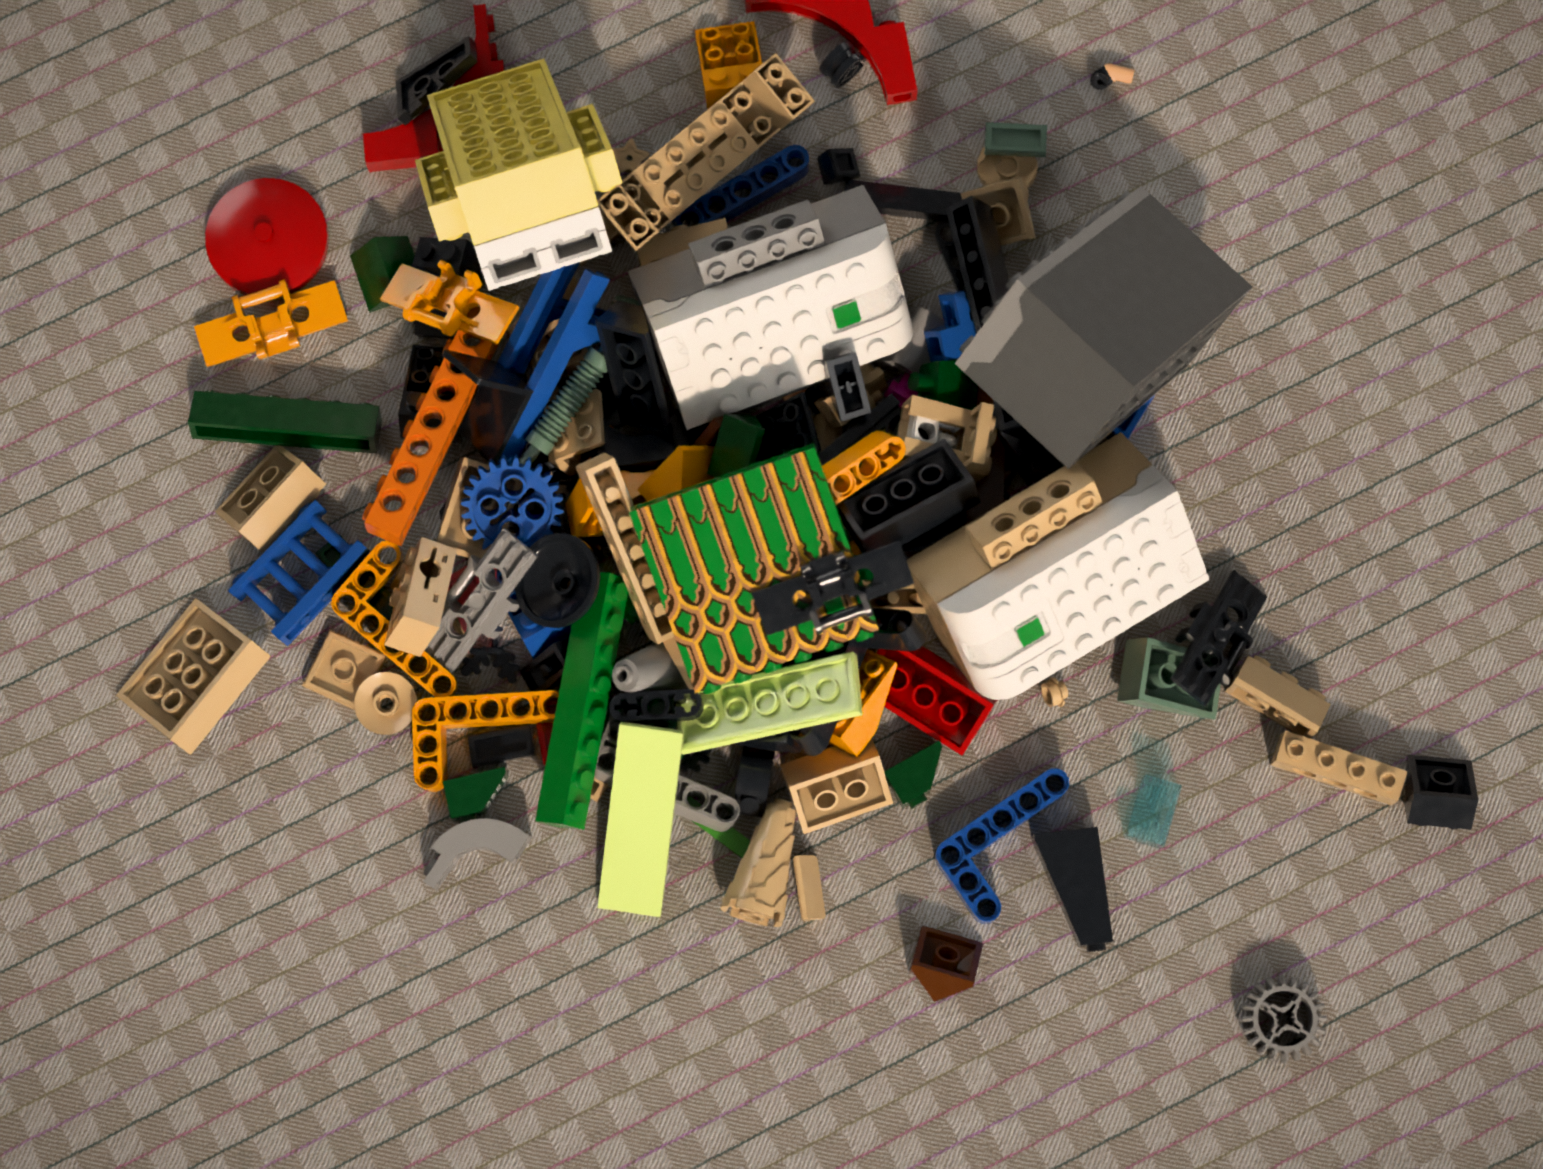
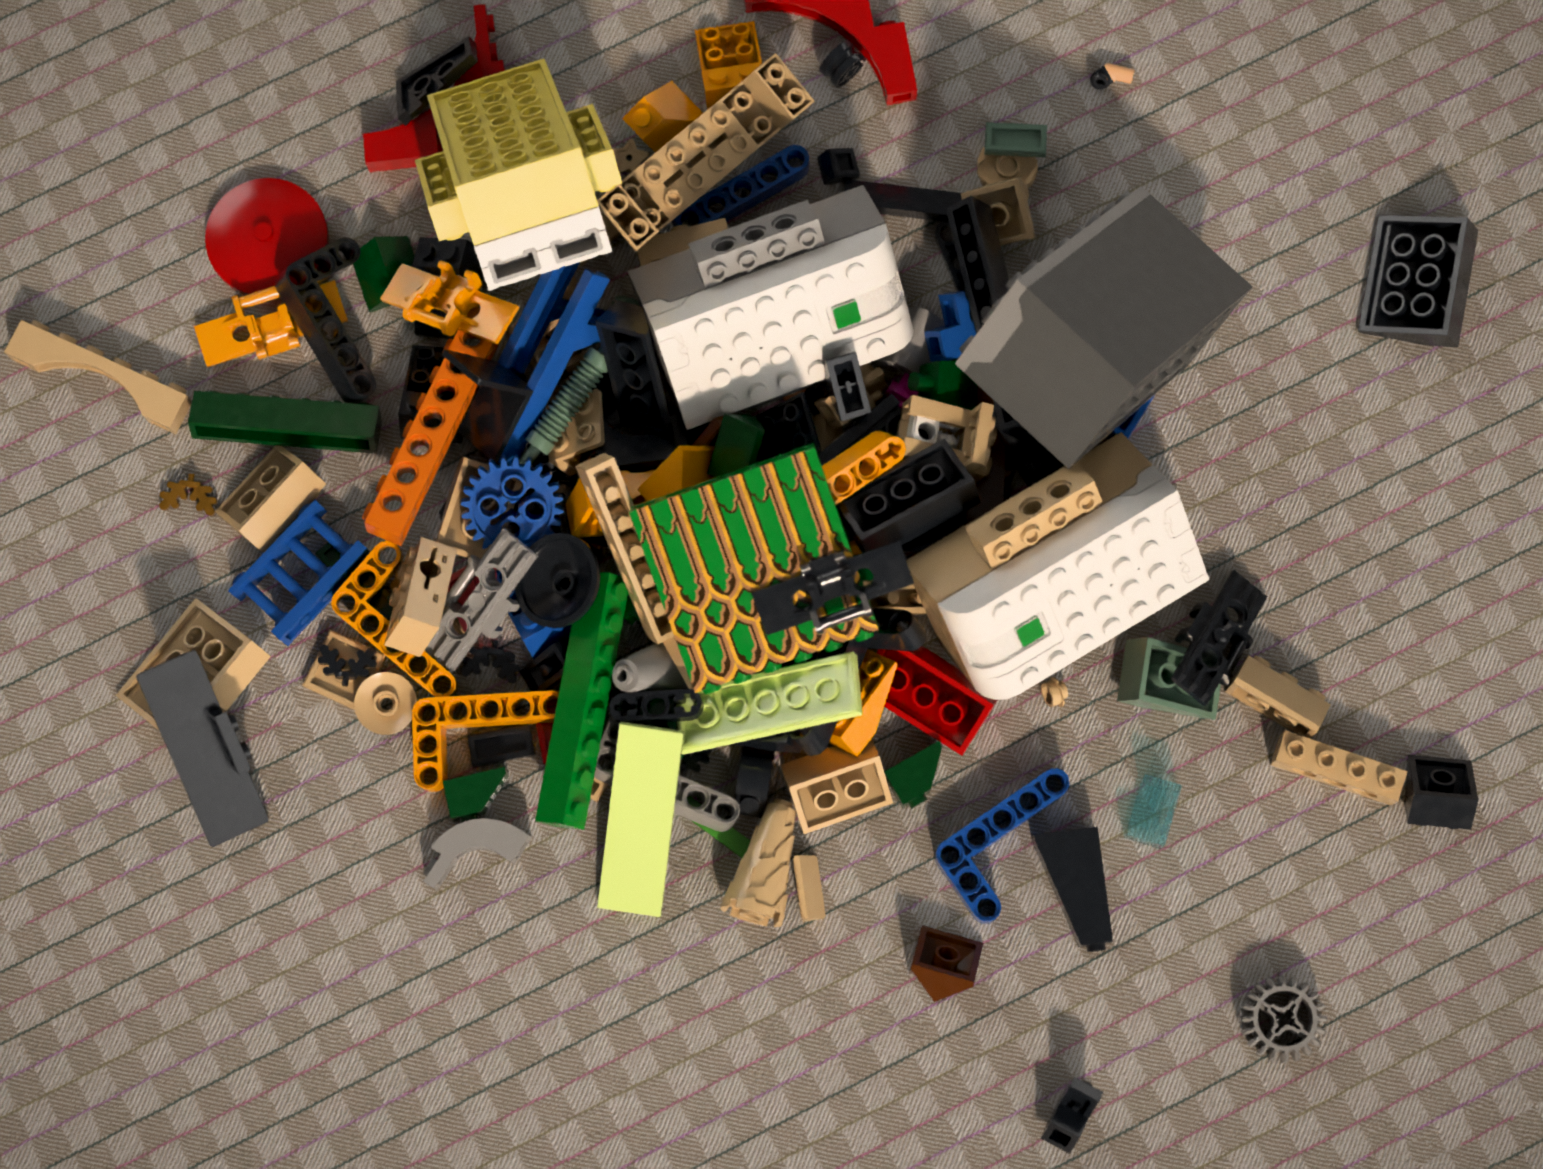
none -> tan arch [4,320,192,435]
none -> black bracket [136,650,269,847]
none -> pearl gold animal [159,473,218,516]
none -> black beam [275,237,376,404]
none -> black animal [318,645,377,687]
none -> light orange slope [622,81,703,153]
none -> black brick [1041,1077,1103,1154]
none -> black slope [1358,215,1478,347]

